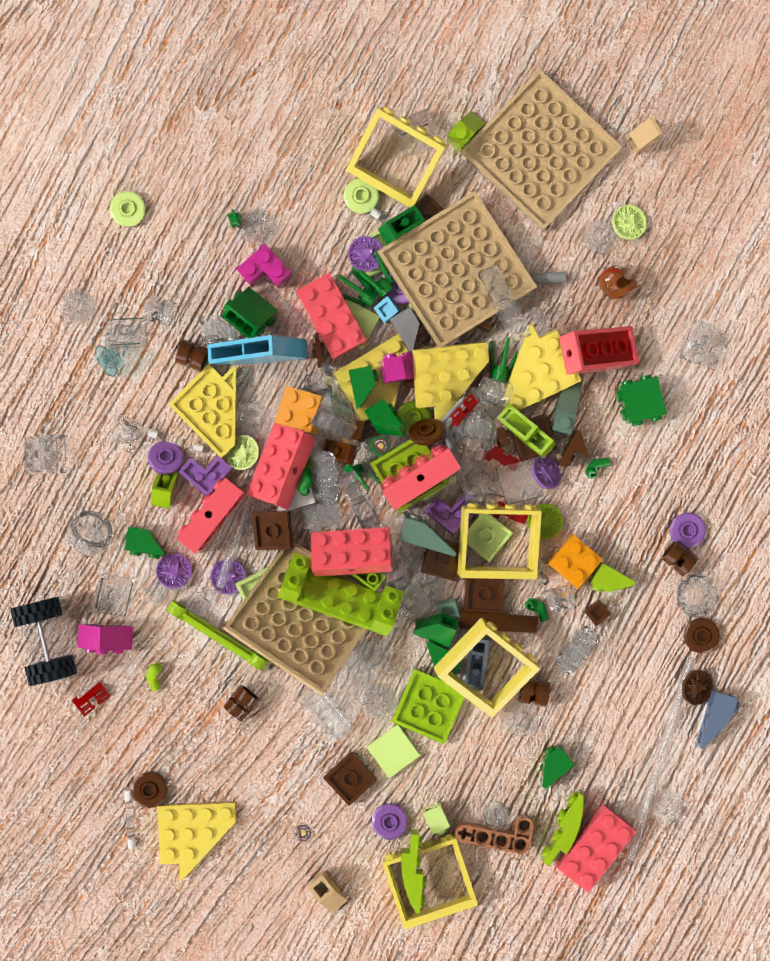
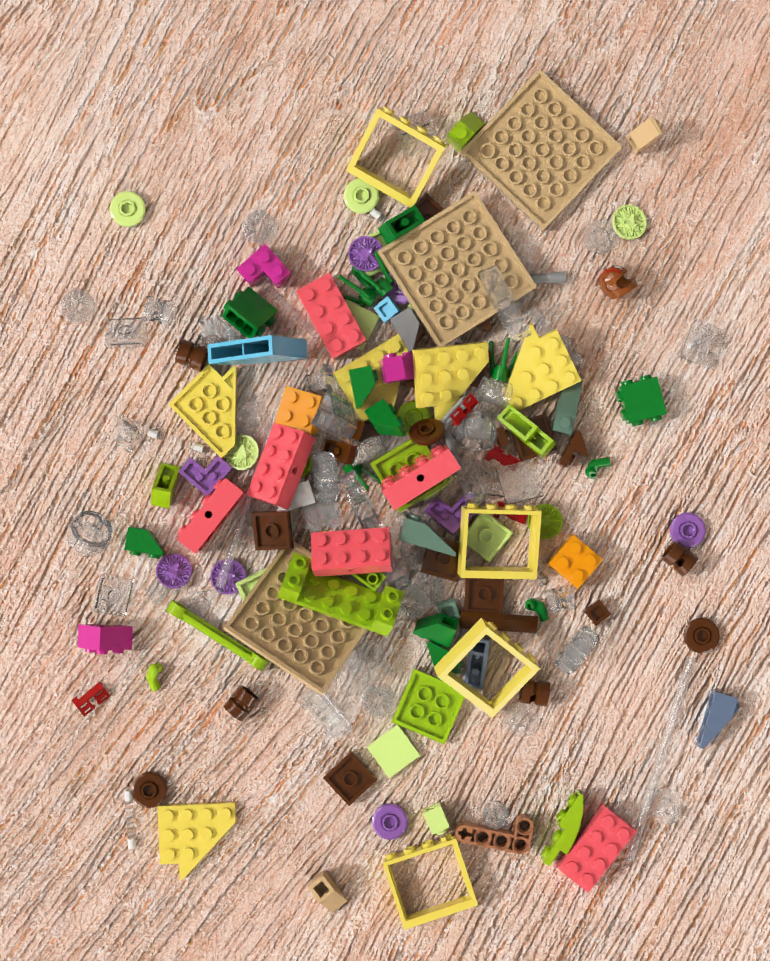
plate [10,596,77,686] -> none
clear slope [23,435,67,475] -> none
clear light blue piece [95,345,121,377] -> none
medium lavender wheel [148,441,184,475] -> none
green plate [227,209,243,229] -> none
clear tile [293,823,313,844] -> none
green arm [297,467,313,496] -> none
reddish brown wheel [313,332,324,368] -> none
tile [369,436,390,456] -> none
lime slope [401,829,427,914] -> none
medium lavender wheel [531,455,561,489] -> none
green slope [541,744,575,790] -> none
brick [559,326,640,375] -> none
lime slope [588,562,636,593] -> none
clear piece [674,574,719,618] -> none
reddish brown wheel [682,669,713,705] -> none

